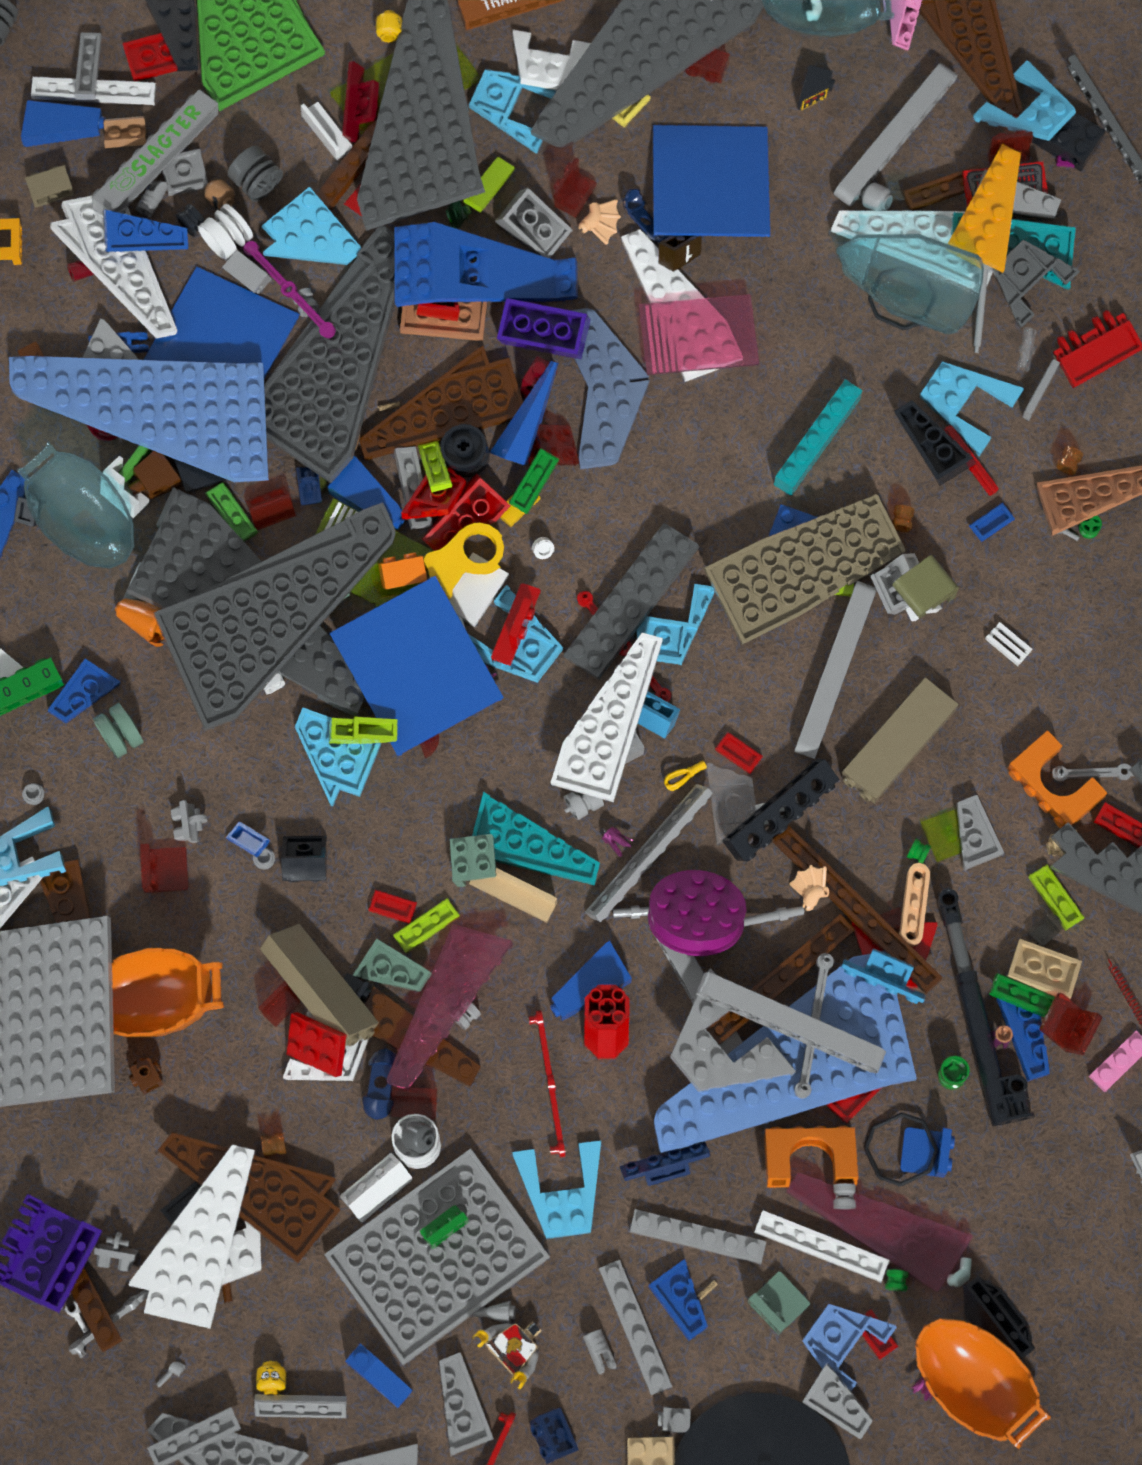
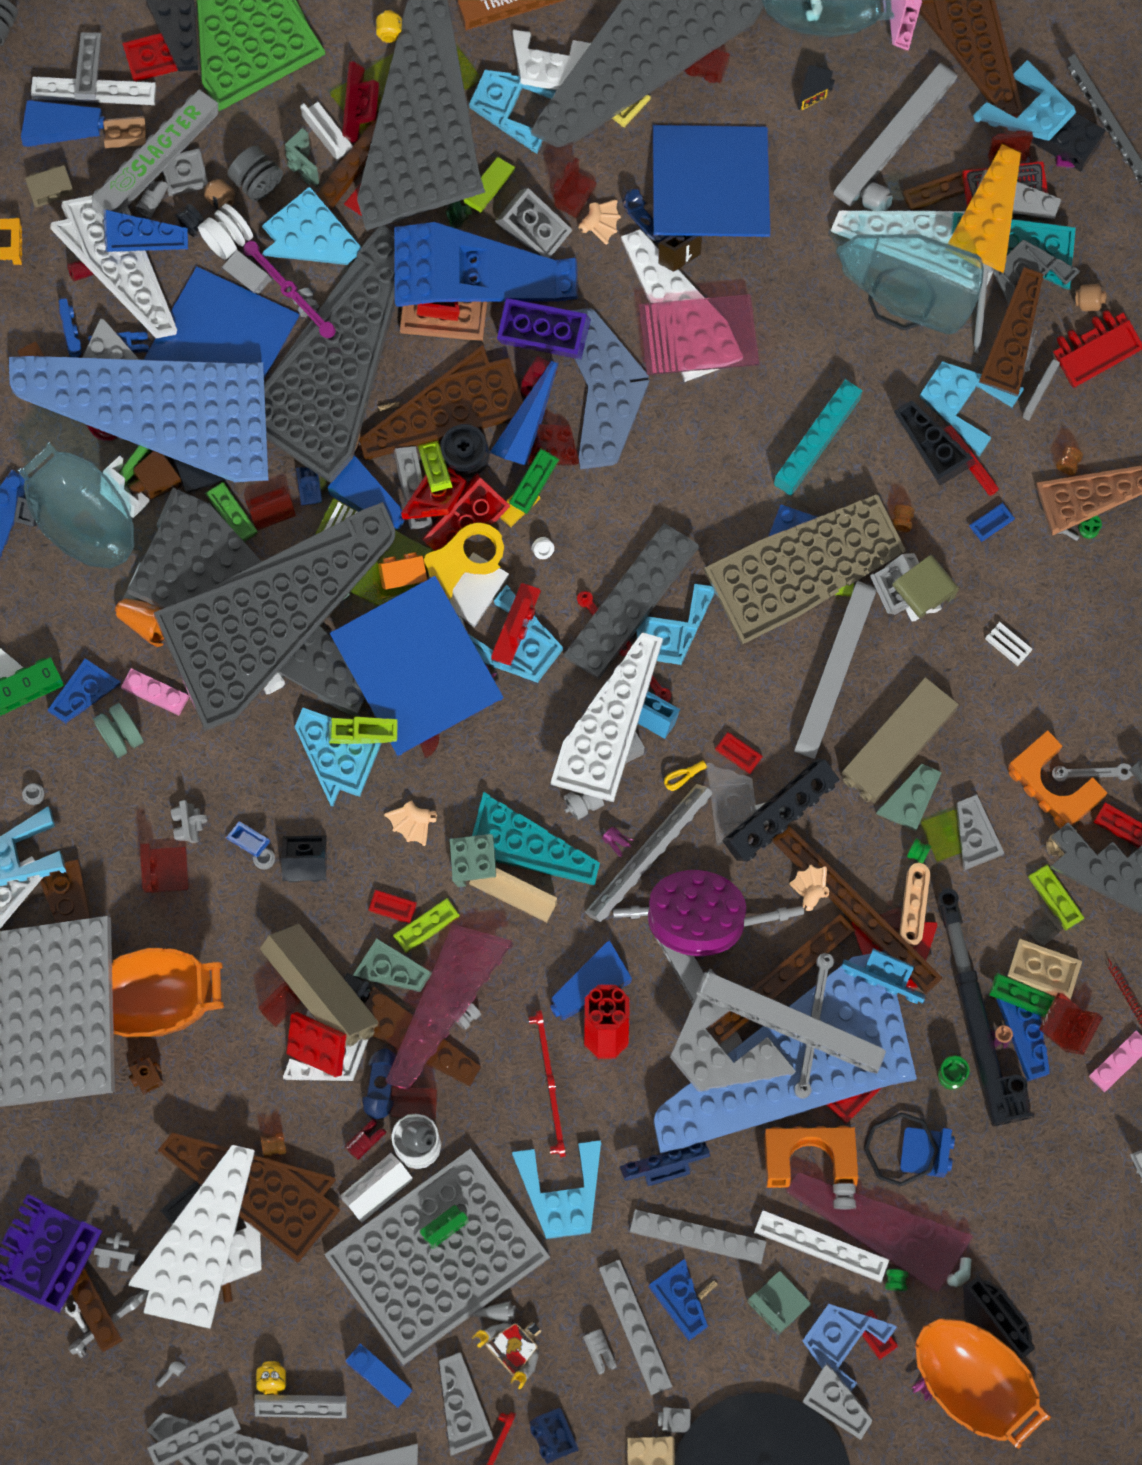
none -> blue hinge [59,298,81,358]
none -> bright pink plate [121,669,189,716]
none -> sand green bracket [285,128,319,188]
none -> dark red hinge [344,1119,387,1160]
none -> light nougat arm [384,801,437,846]
none -> sand green wing [876,764,942,831]
none -> reddish brown wing [979,267,1044,397]
none -> medium nougat head [1075,284,1106,311]

